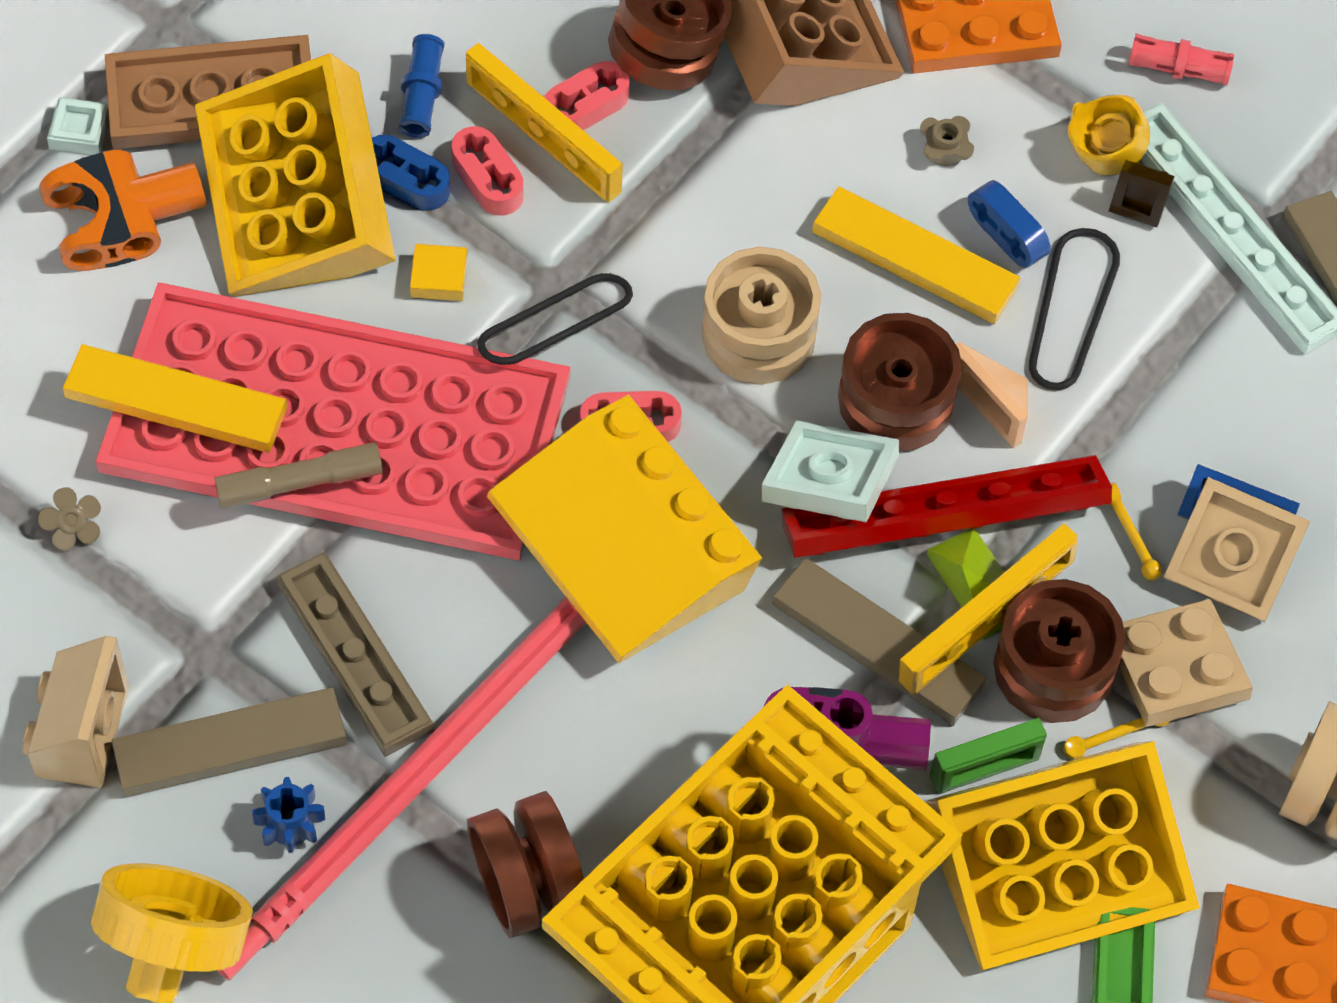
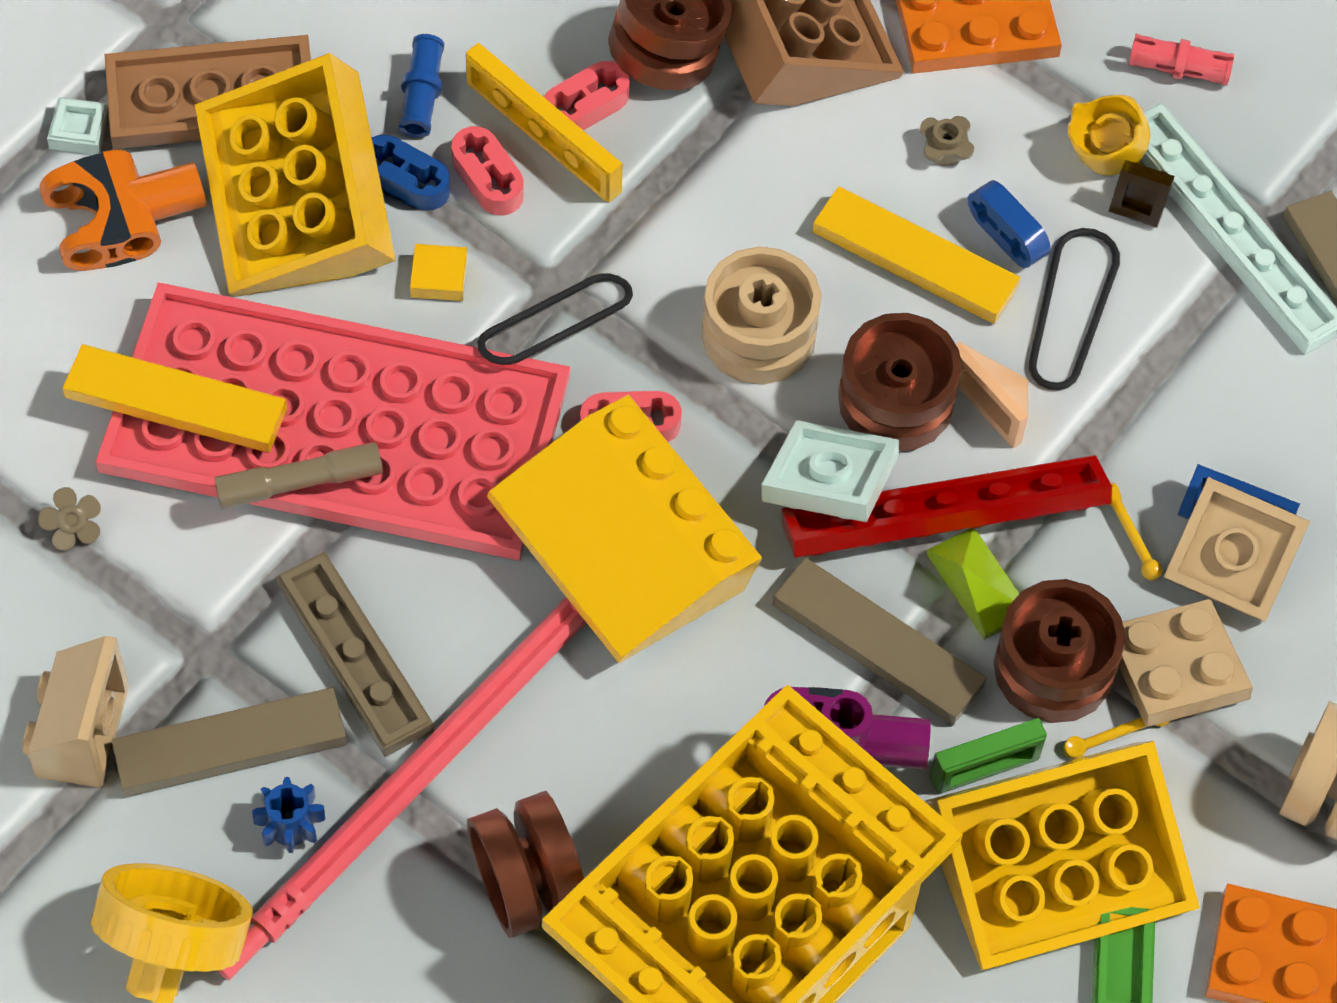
yellow tile [899,523,1078,694] -> none

